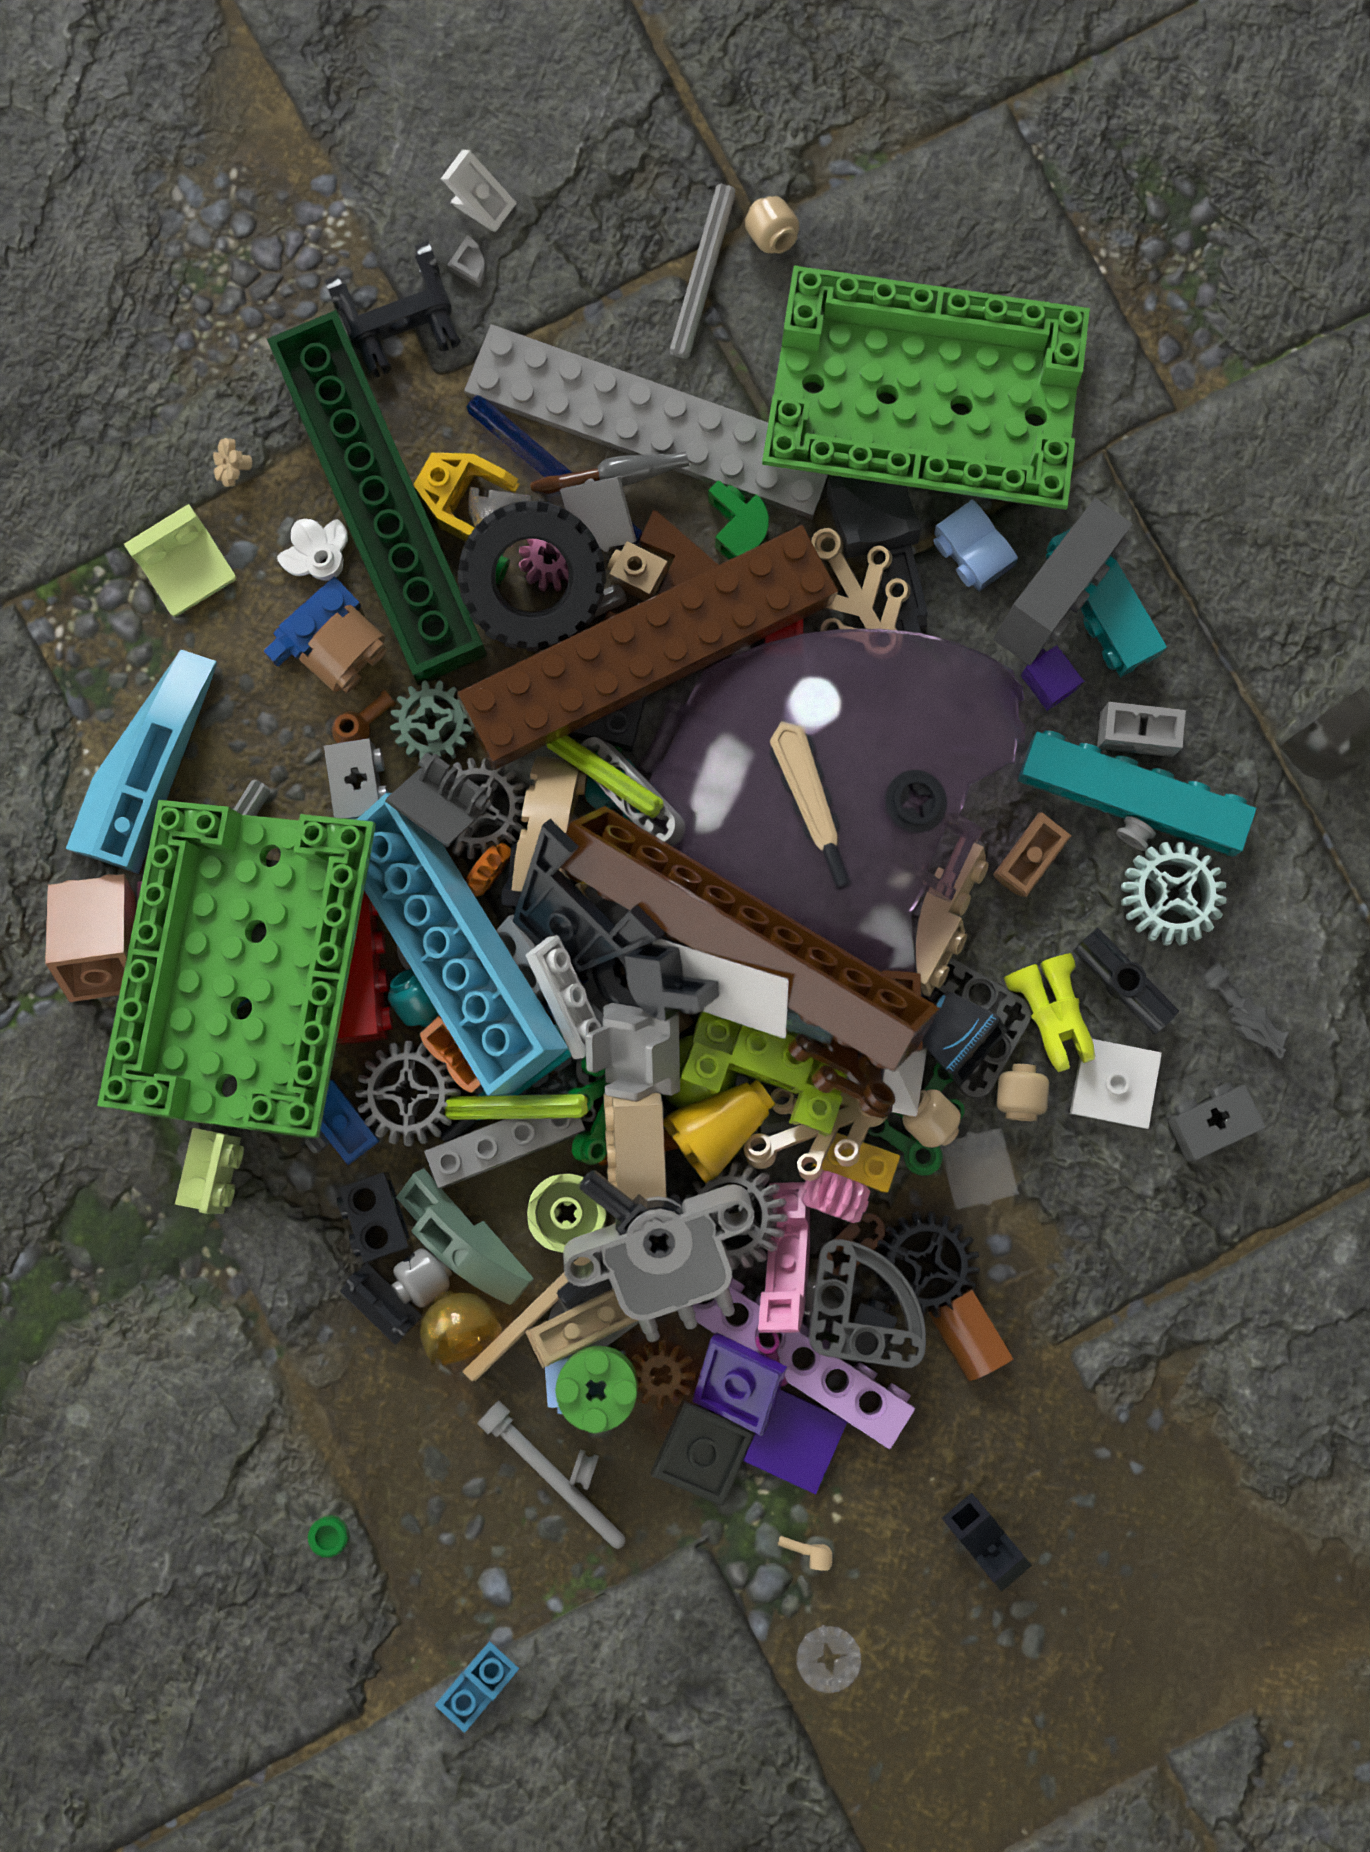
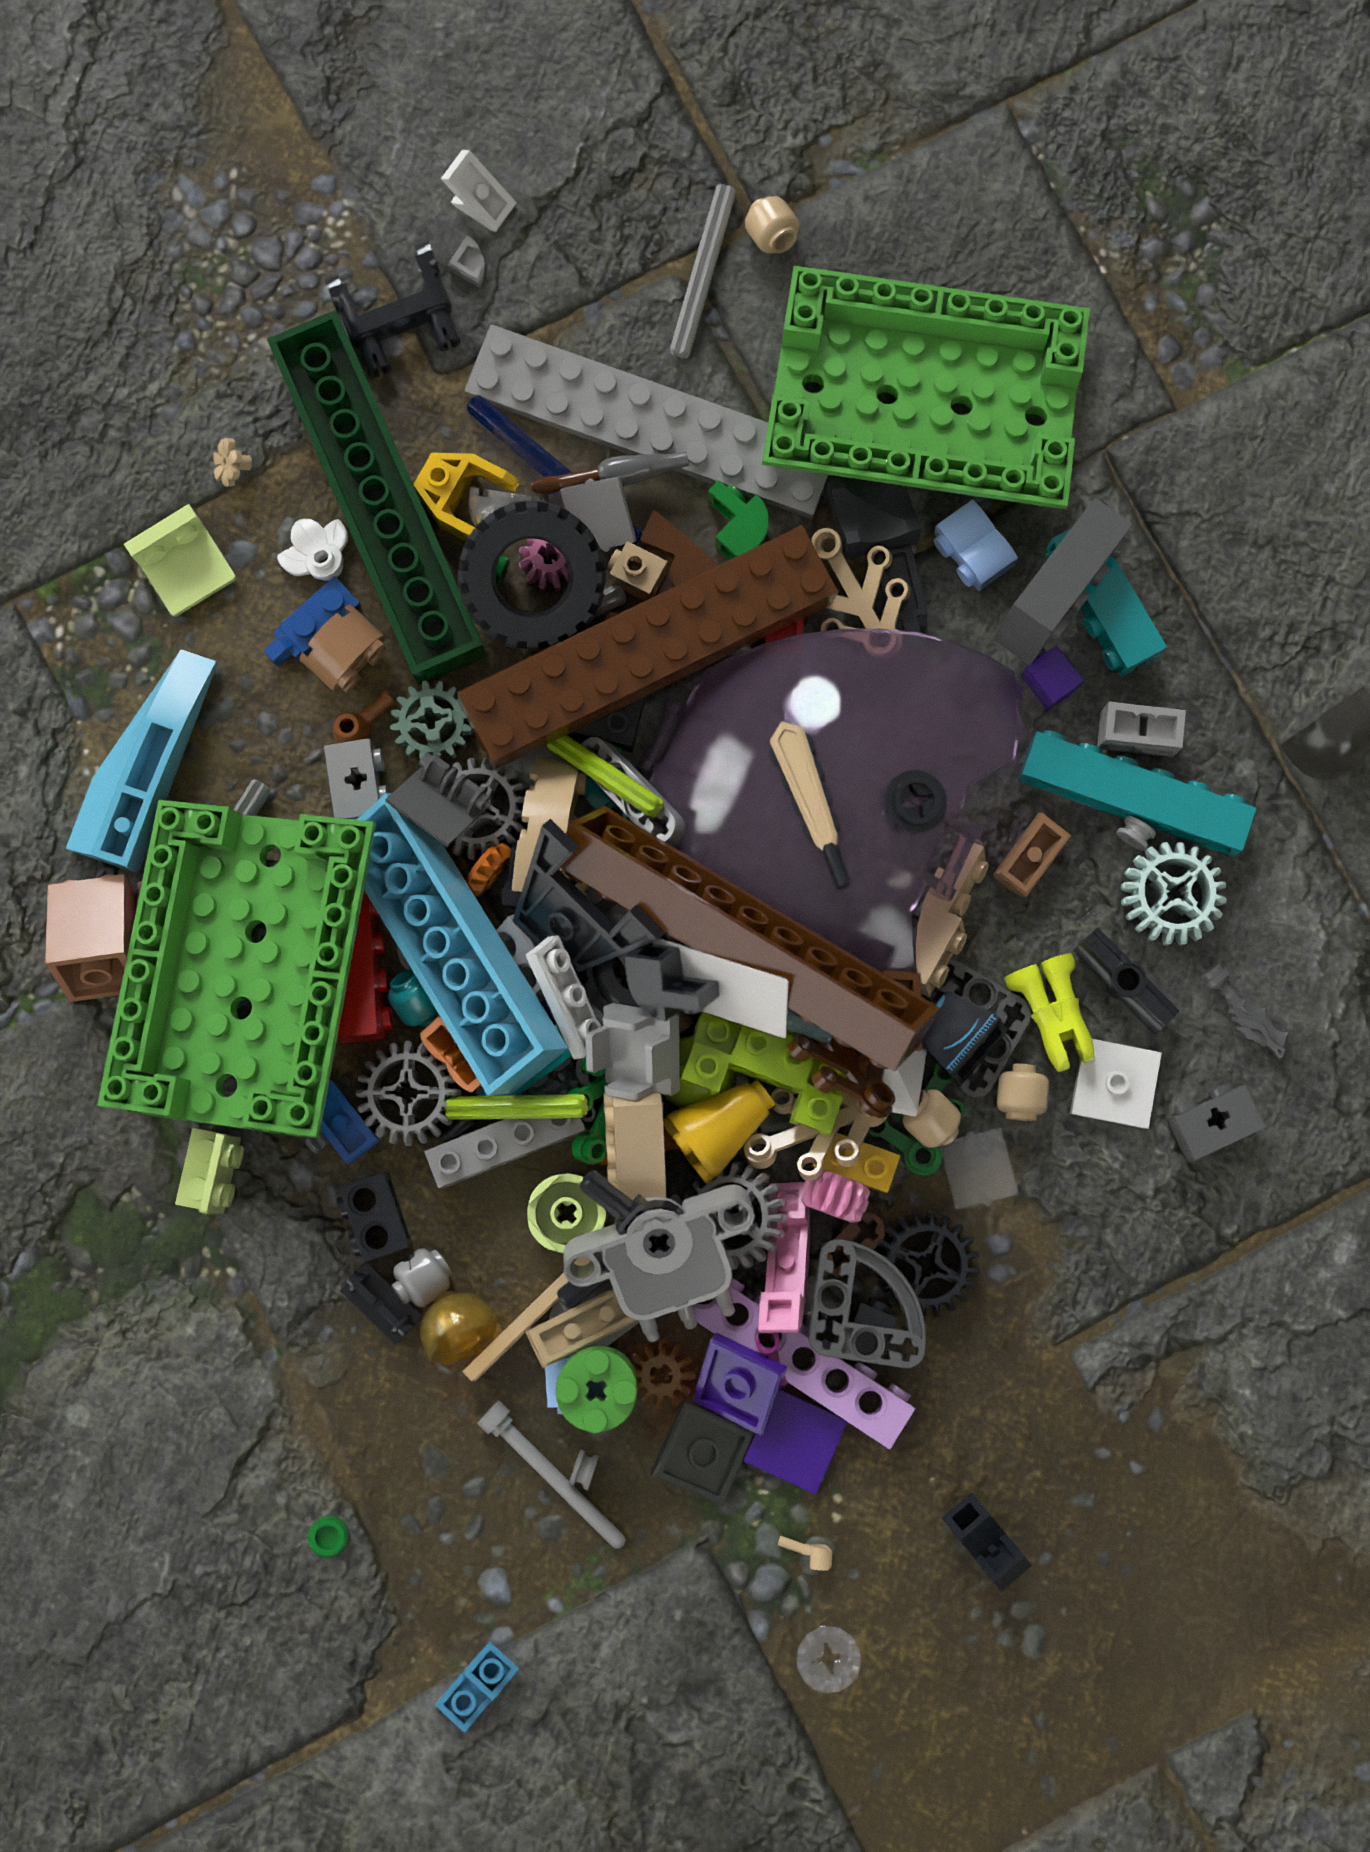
sand green slope [396,1169,534,1305] -> none
dark orange brick [928,1288,1014,1381] -> none

